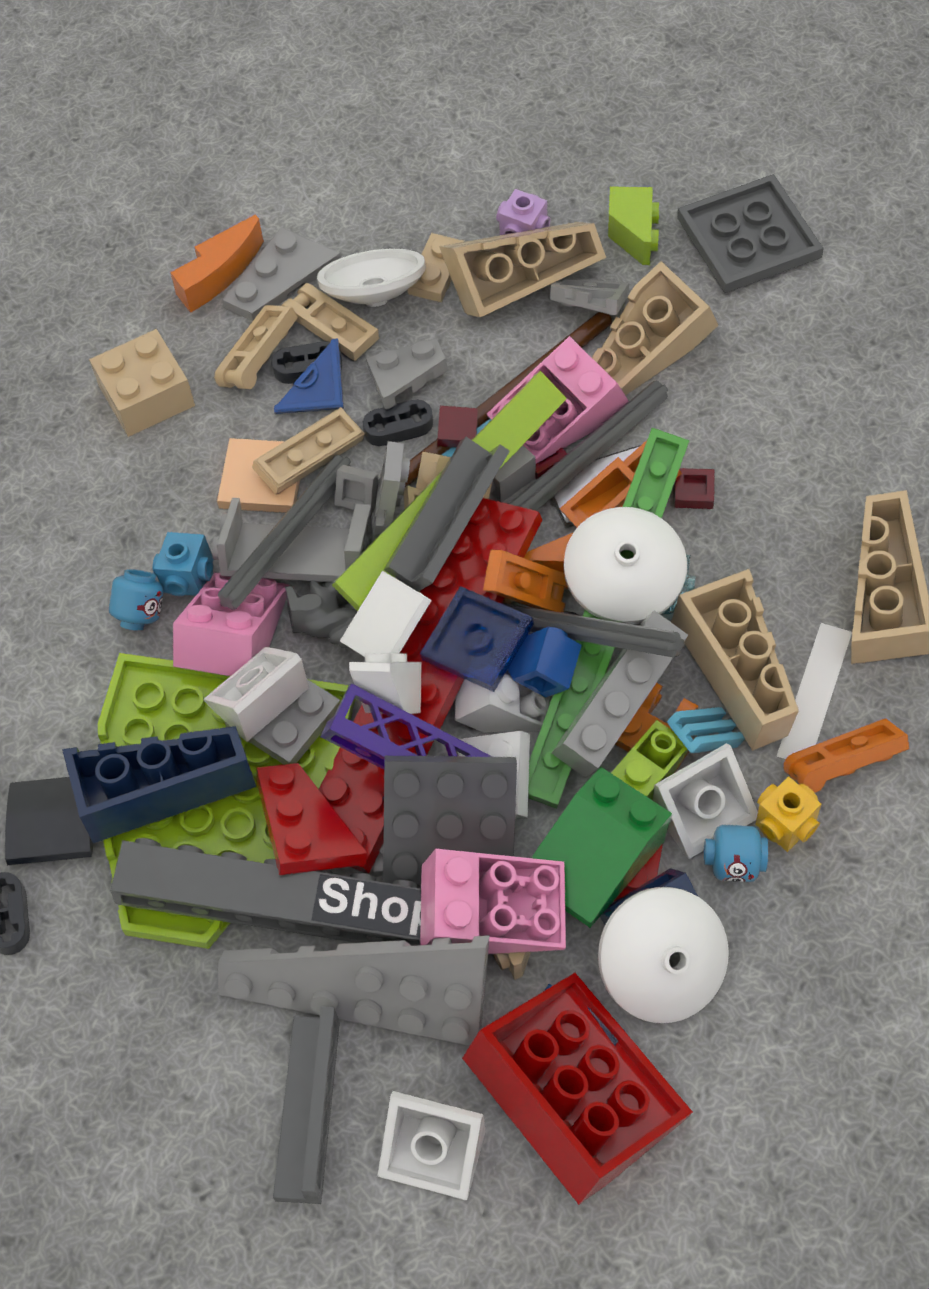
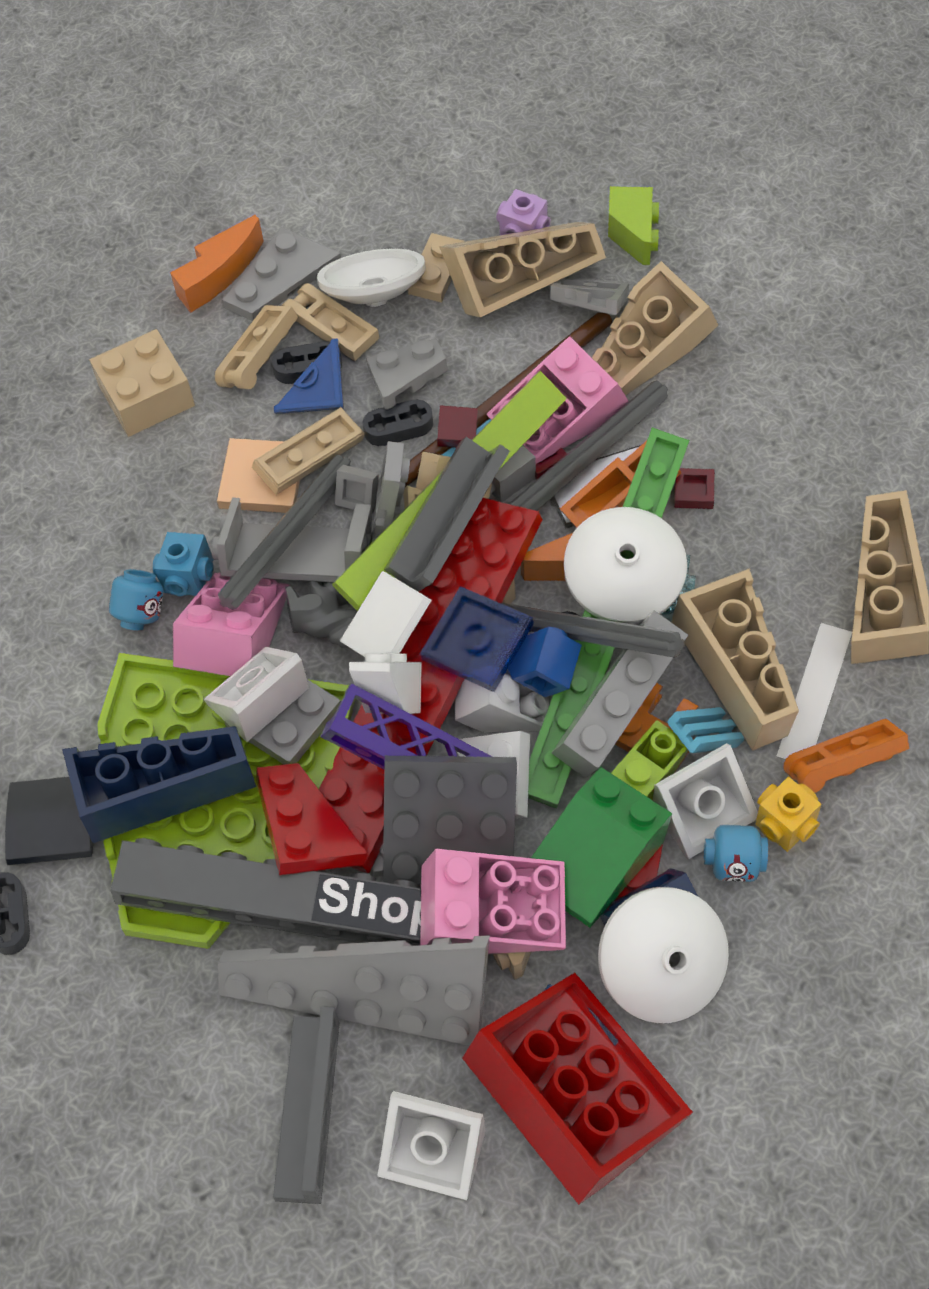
orange plate [483,550,568,612] -> none
dark grey plate [677,174,824,293] -> none

